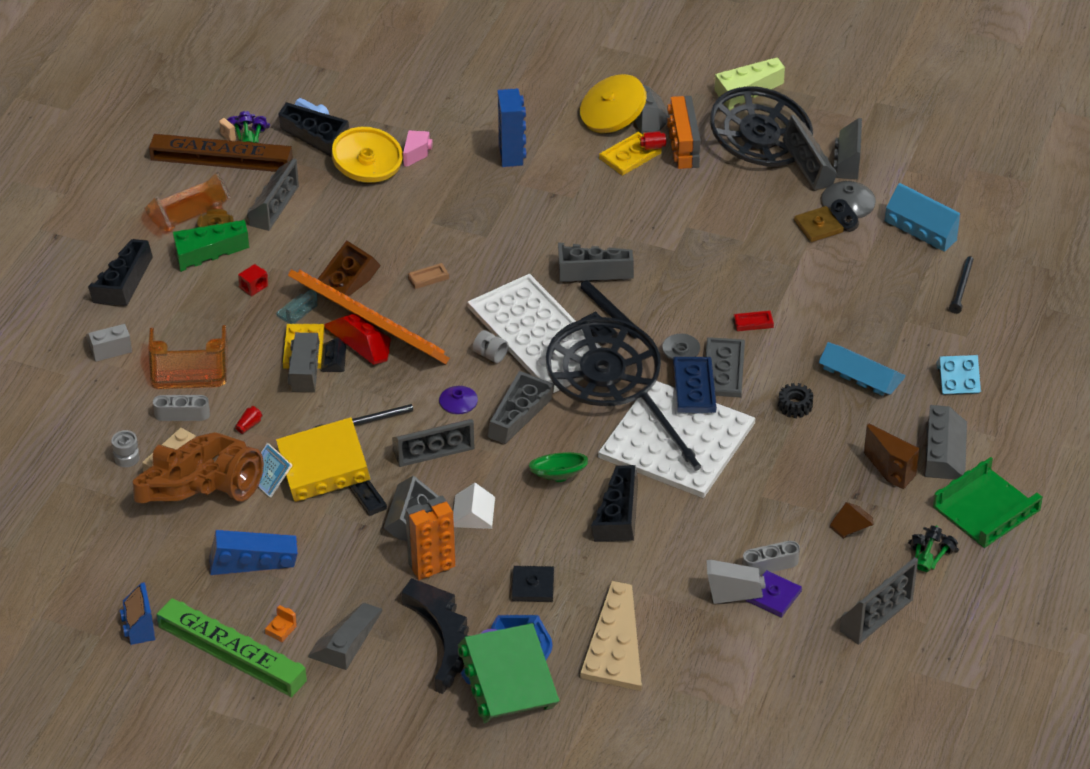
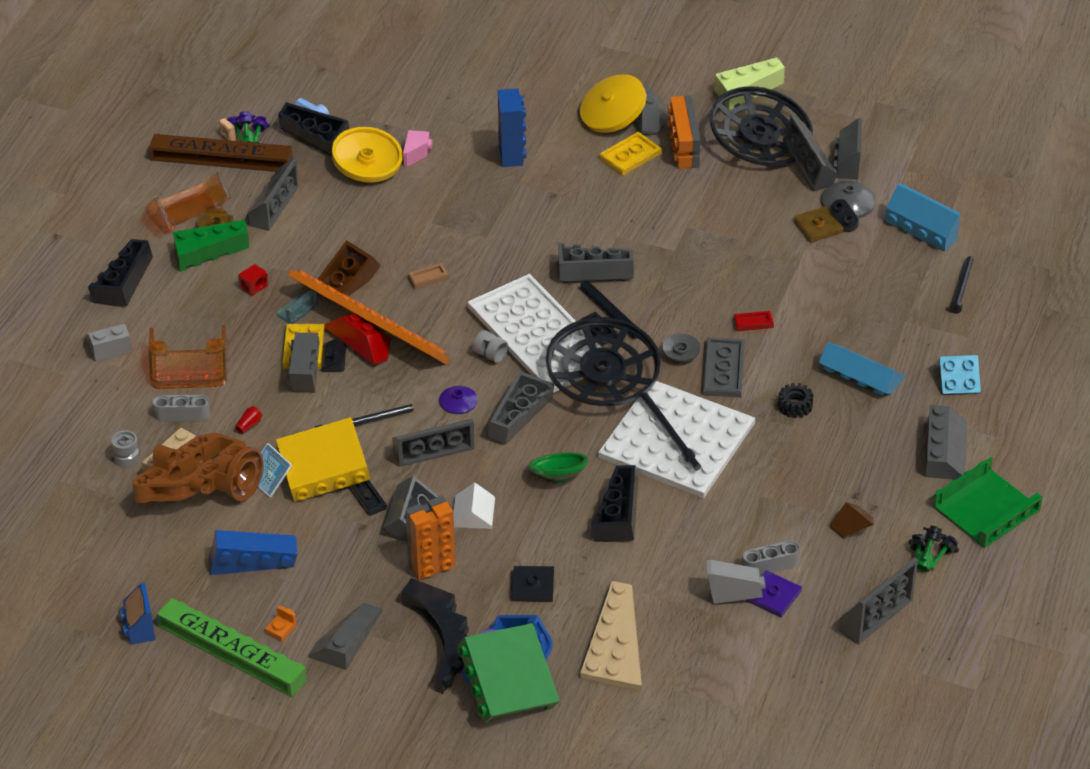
red brick [640,131,666,150] -> none
dark blue tile [673,357,717,413] -> none
reddish brown slope [864,423,920,490] -> none

